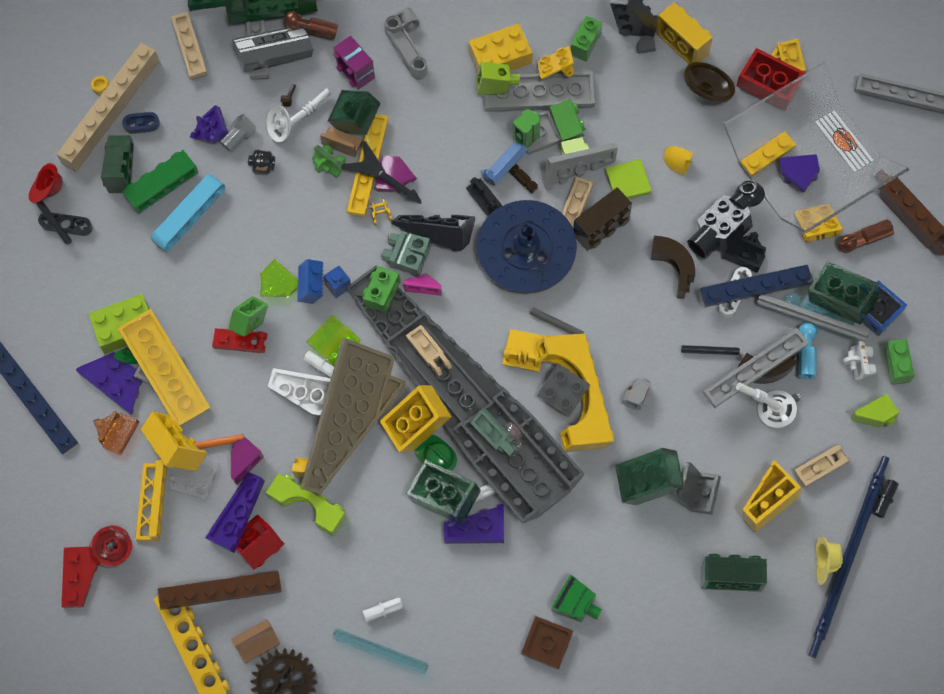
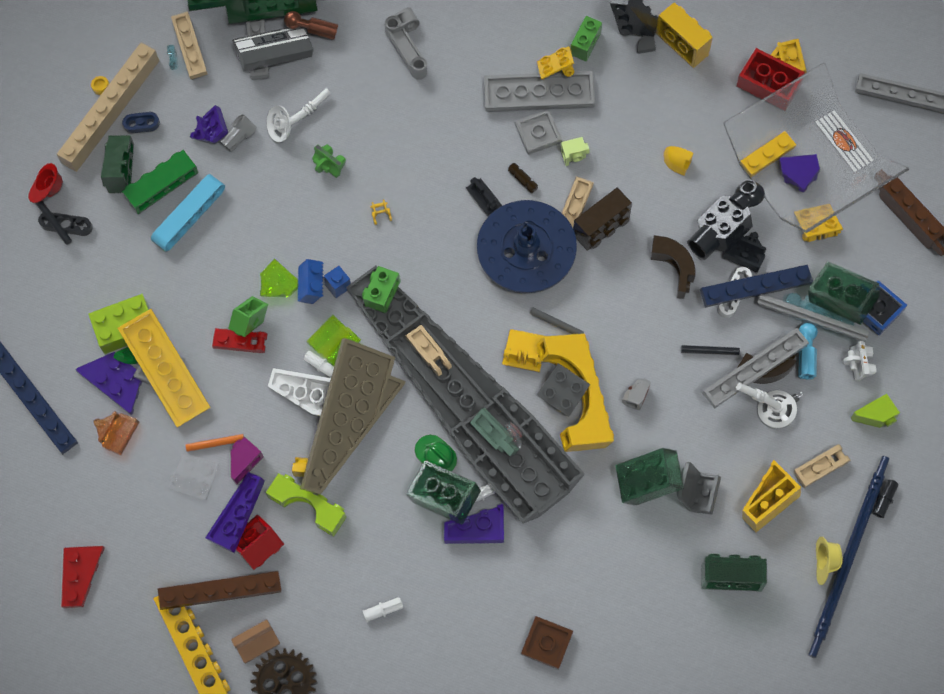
red brick [89,525,132,568] -> none
yellow fence [135,460,167,542] -> none
yellow wedge [141,411,208,471] -> none
black head [248,149,275,175] -> none
dark brown hand [280,84,296,107] -> none
medium nougat panel [320,127,363,157] -> none
clear green brick [328,90,381,135] -> none
clear light blue axle [332,628,428,674] -> none
magenta container [333,35,375,90] -> none
black piece [342,141,422,204] -> none
yellow plate [347,113,389,217] -> none
magenta slope [375,156,417,193] -> none
yellow brick [380,385,452,453] -> none
sand green hips [381,231,431,277] -> none
black wedge [392,215,475,251] -> none
dark pink slope [403,273,442,296] -> none
yellow brick [469,23,532,71] -> none
lime torso [476,62,520,95] -> none
medium blue hinge [481,142,528,185] -> none
bright green brick [513,109,541,149] -> none
light grey wing [544,143,618,190] -> none
bright green brick [550,99,586,142] -> none
green torso [551,574,603,622] -> none
lime tile [605,159,652,199] -> none
dark brown dish [683,62,735,103] -> none
copper piece [838,219,894,253] -> none
bright green brick [884,339,915,385] -> none
none -> clear light blue tile [167,45,177,70]

